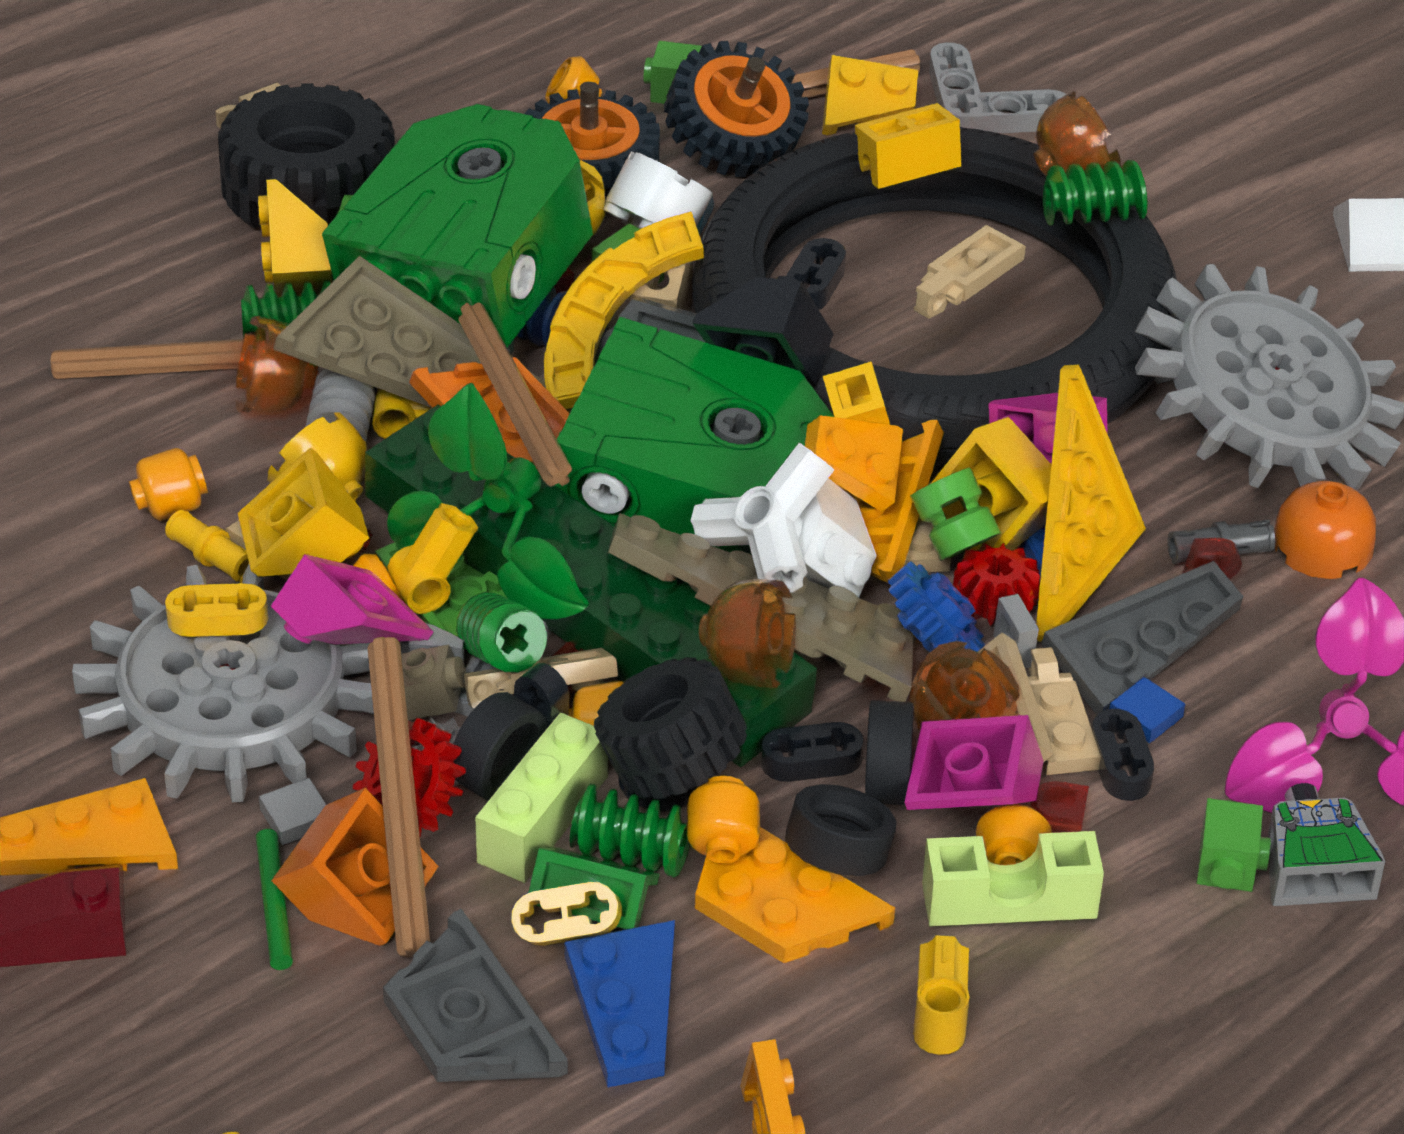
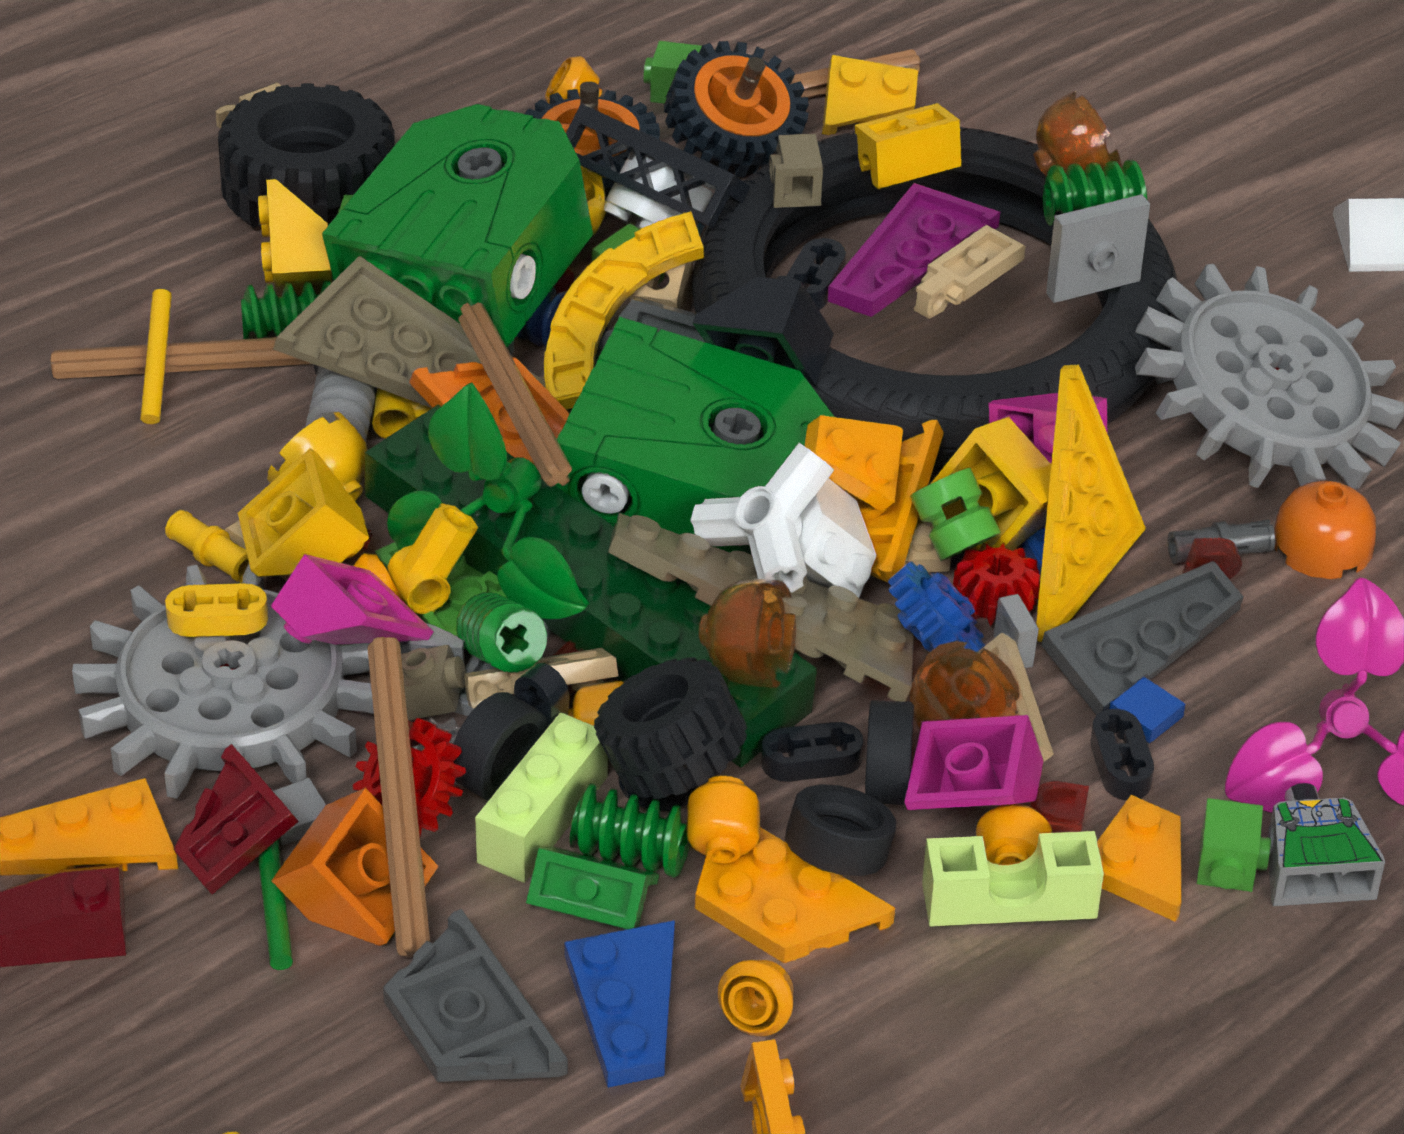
light orange head [128,448,208,521] -> none
clear orange cylinder [235,316,318,416] -> none
yellow beam [511,882,622,946] -> none
yellow brick [823,362,890,425] -> none
yellow piece [913,935,970,1055] -> none
light grey beam [929,42,1071,133] -> none
tan hinge [1028,647,1101,775] -> none
none -> yellow bar [140,289,172,424]
none -> dark red wing [173,744,299,895]
none -> black fence [566,103,750,229]
none -> light orange cone [718,960,794,1036]
none -> dark tan brick [769,134,823,208]
none -> magenta wing [828,183,1000,317]
none -> light grey plate [1046,194,1150,303]
none -> light orange wing [1097,795,1182,922]

